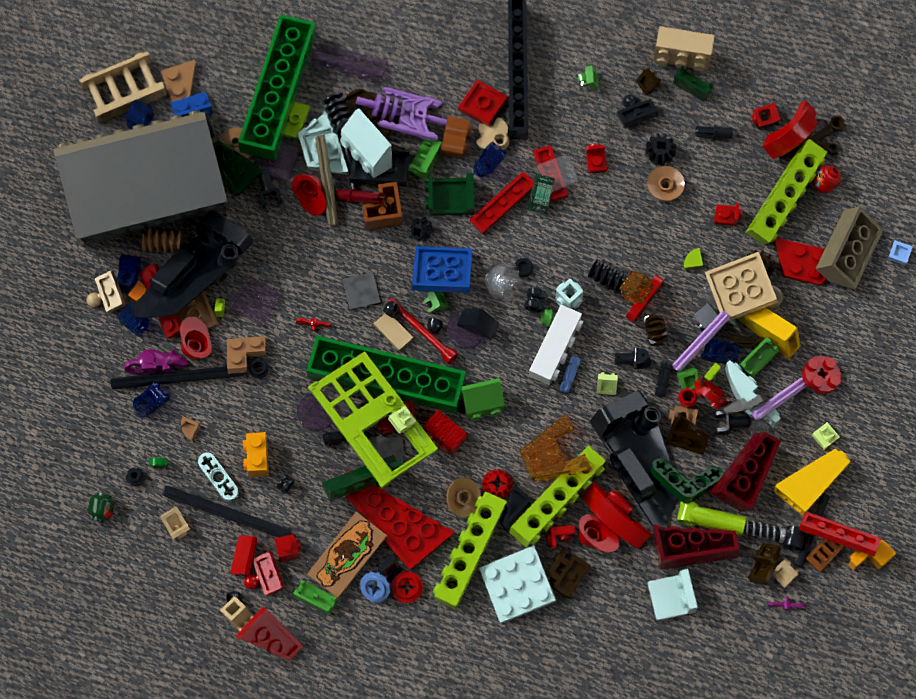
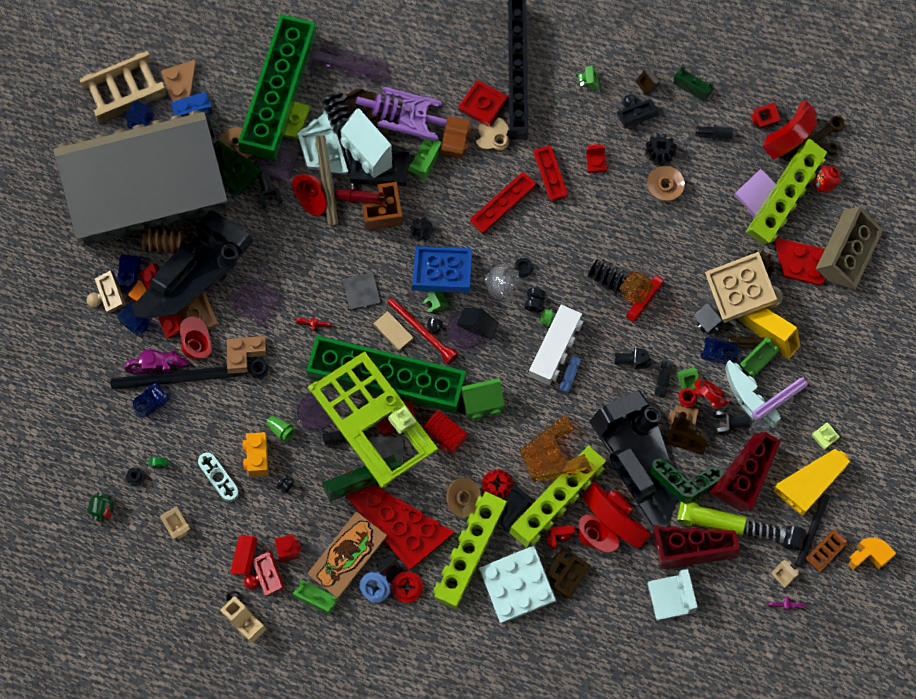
black axle [162,485,291,538] -> none
medium nougat tile [181,416,201,442] -> none
lime tile [215,298,225,317] -> none
red wing [236,607,303,661] -> none
black hinge [382,301,399,318] -> none
dark green panel [425,173,474,216] -> none
clear blue piece [473,141,507,177] -> none
clear green tile [527,173,555,214] -> none
clear piece [536,154,578,192] -> none
light aqua brick [556,279,583,309] -> none
yellowish green tile [597,372,618,395] -> none
dark brown gear [644,313,668,346] -> none
tan brick [653,26,714,72] -> none
lavender axle [673,311,730,372] -> none
lime tile [684,248,703,270] -> none
lime tile [704,363,721,382] -> none
red bracket [714,203,743,226] -> none
slope [723,394,768,413] -> none
dark brown slope [748,543,781,585] -> none
red plate [799,512,882,557] -> none
red plate [802,356,841,394] -> none
light blue plate [888,240,912,266] -> none
none -> bright green cone [266,416,295,442]
none -> lavender slope [734,169,779,218]

